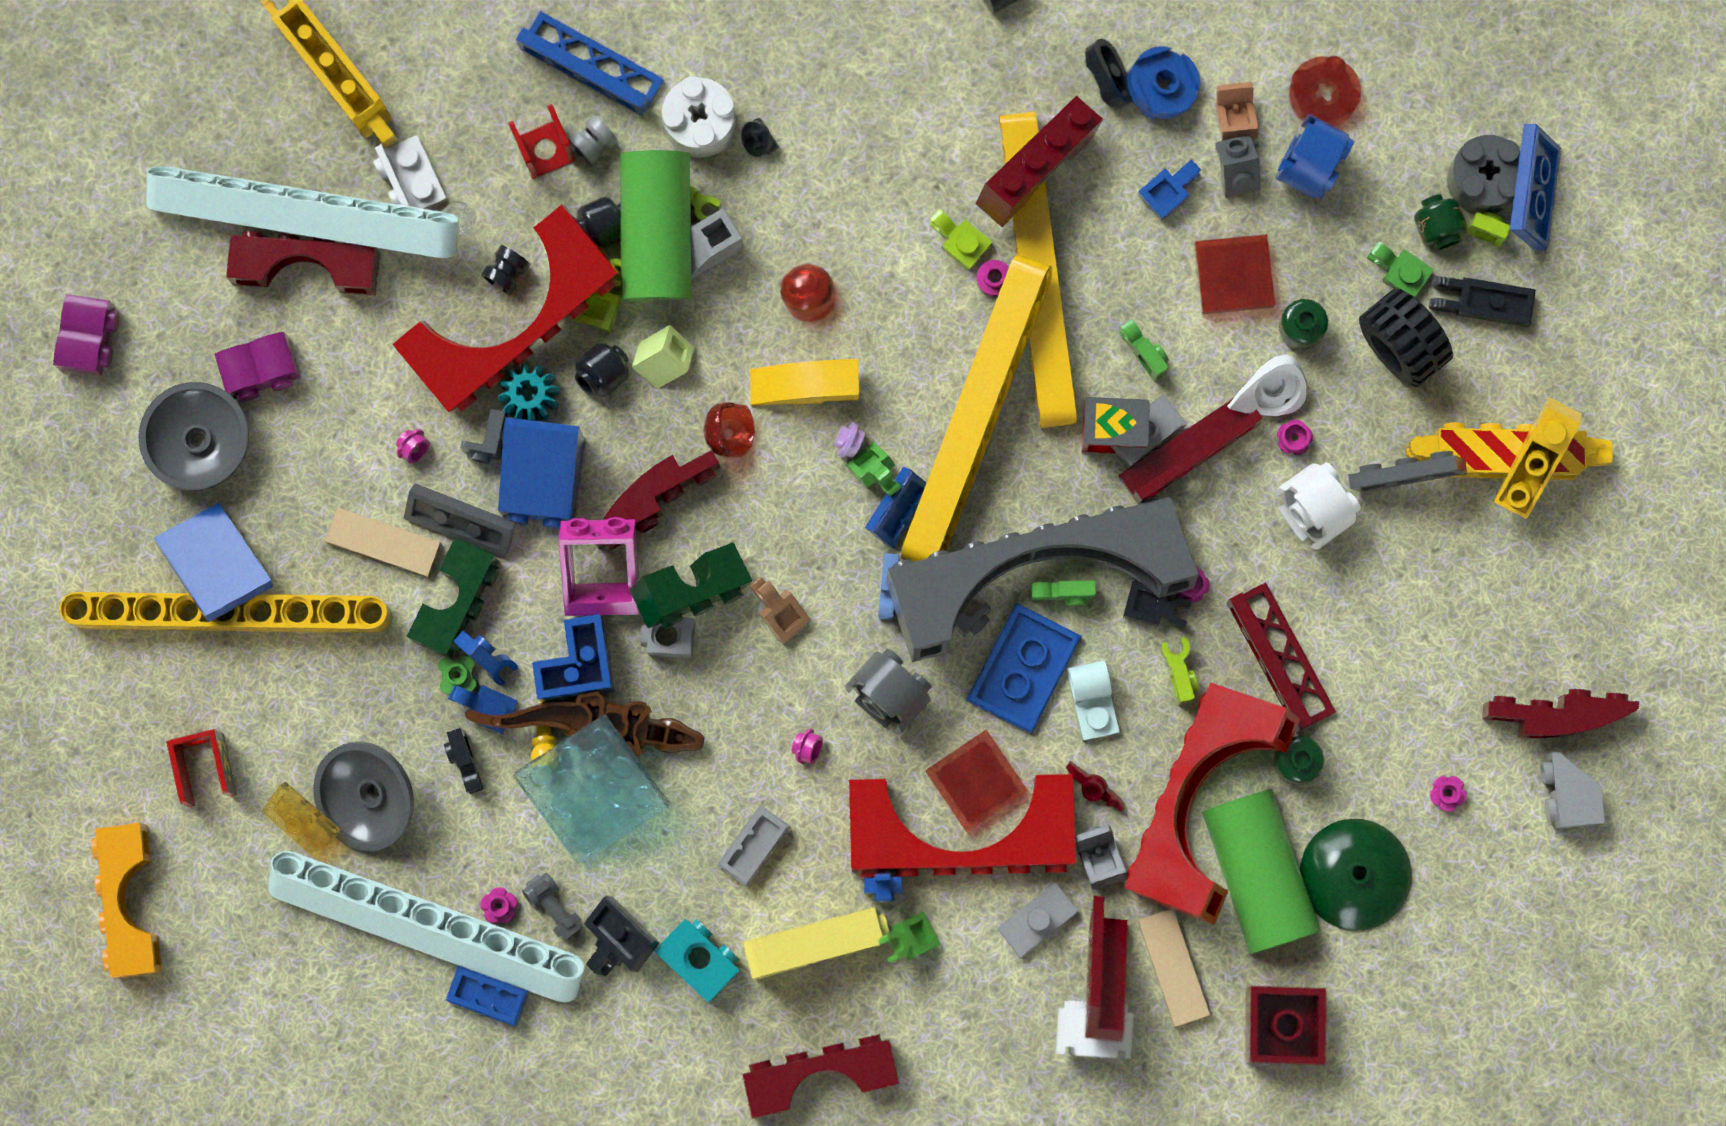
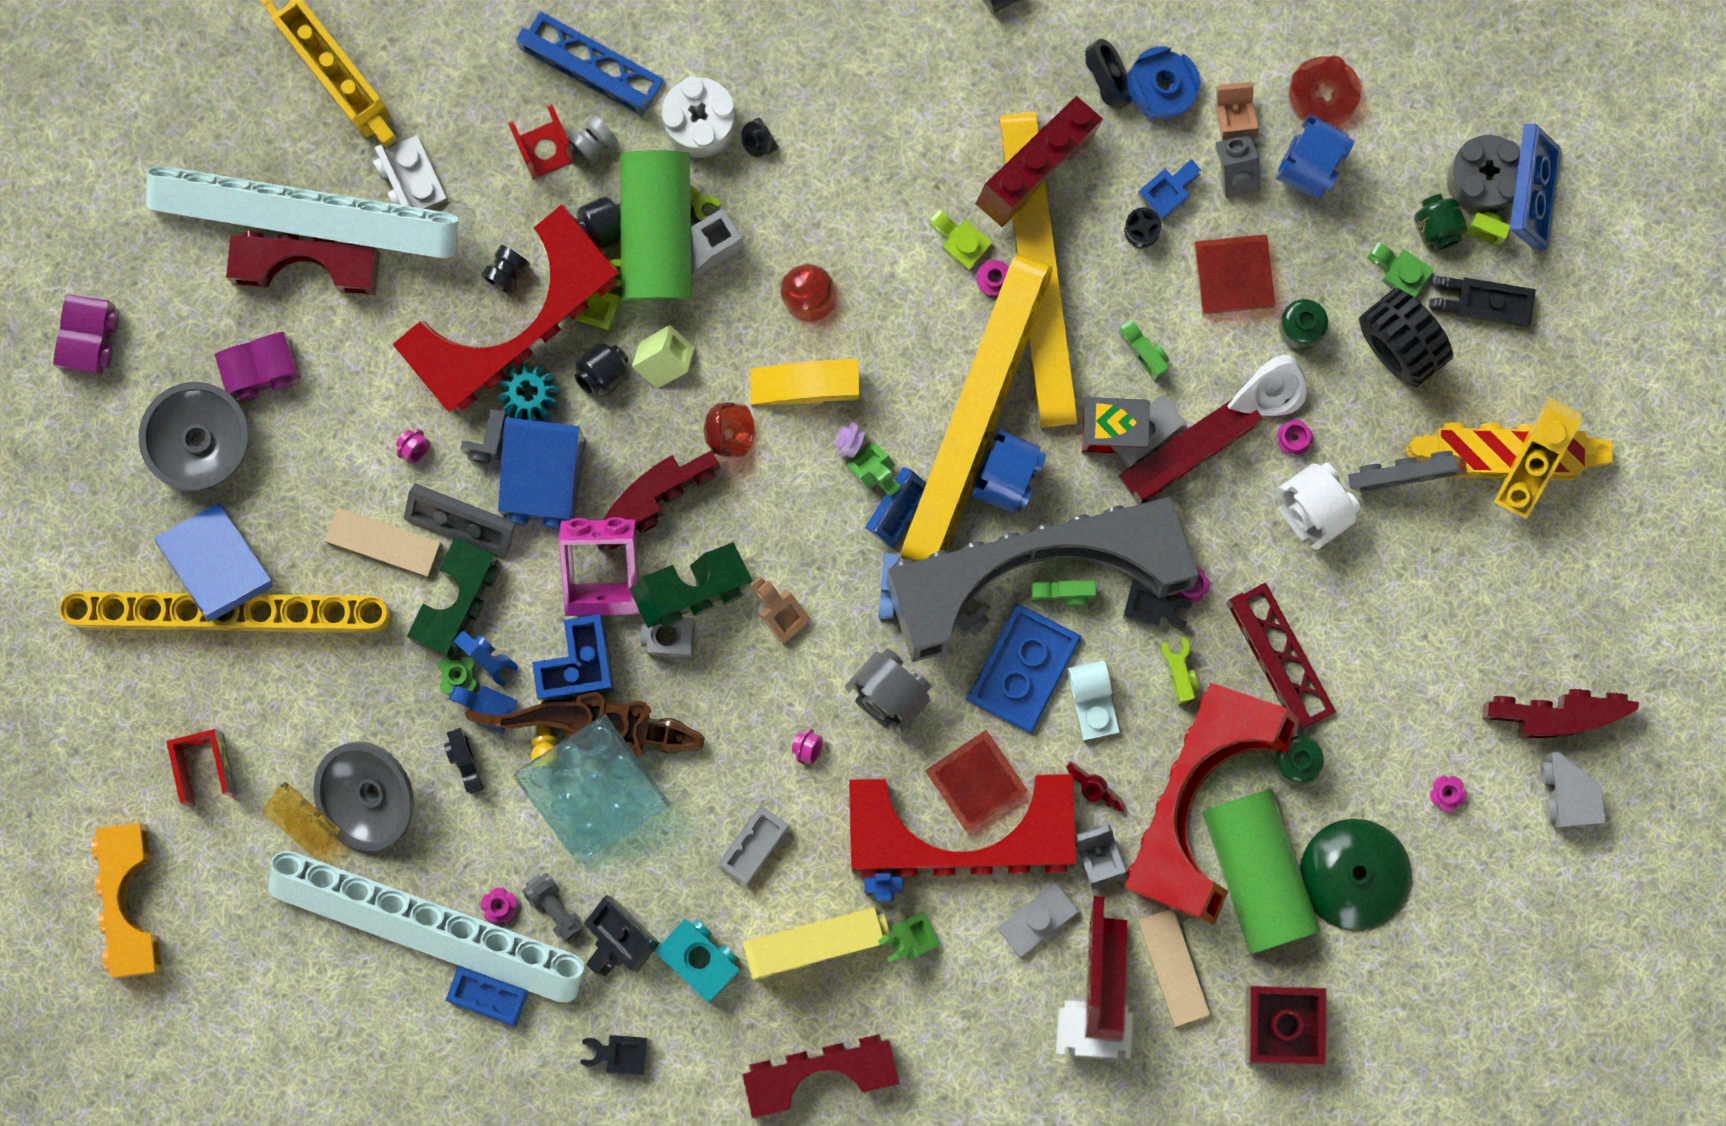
none -> black plate [580,1035,648,1076]
none -> blue brick [971,430,1047,514]
none -> black wheel [1124,207,1162,249]

